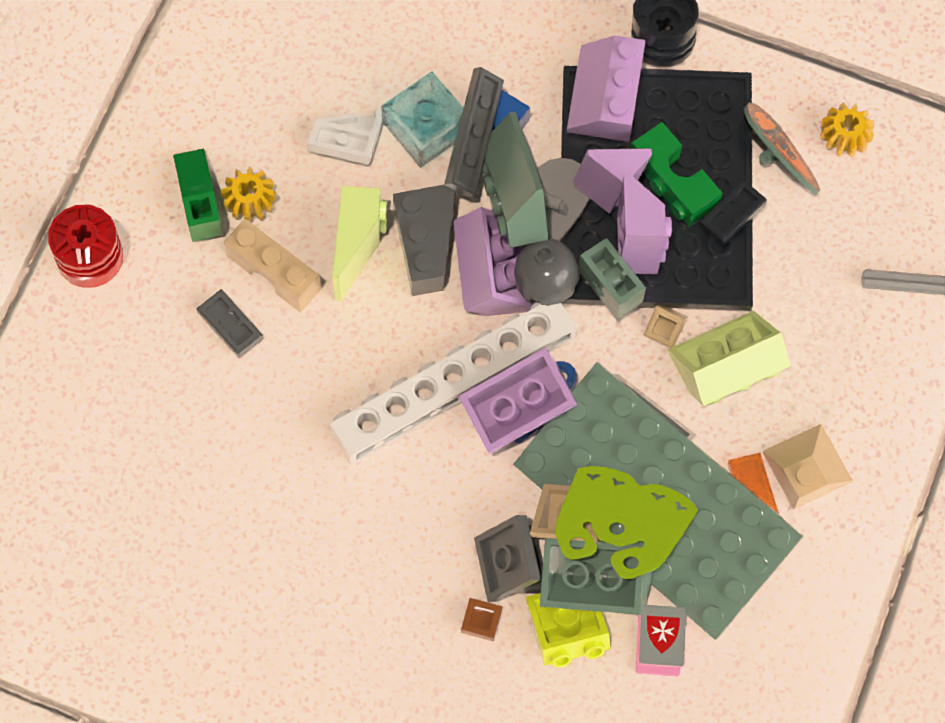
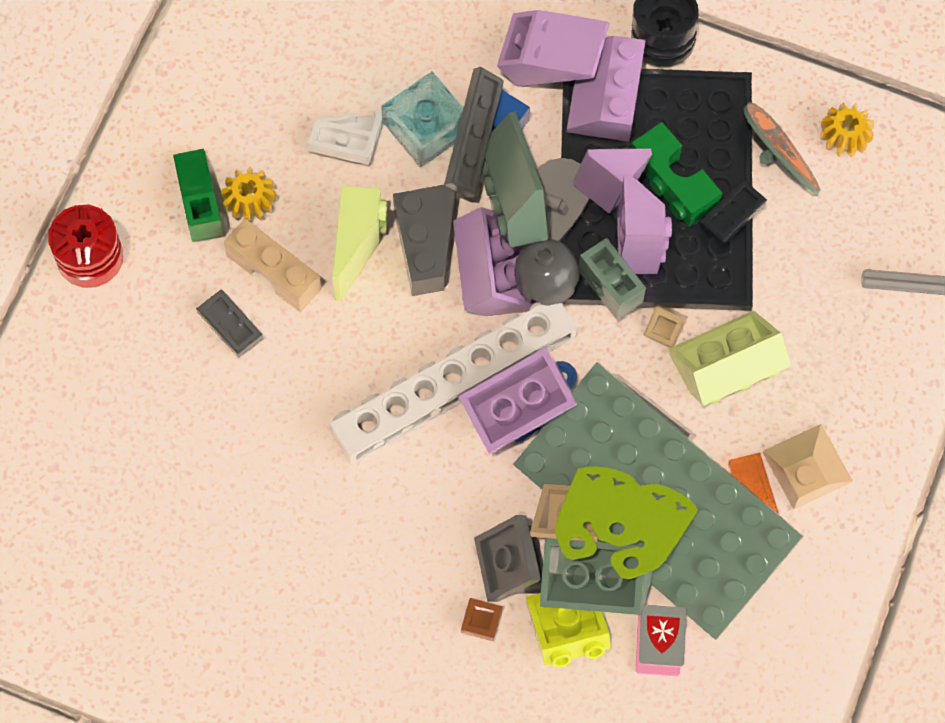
none -> lavender slope [497,10,610,86]

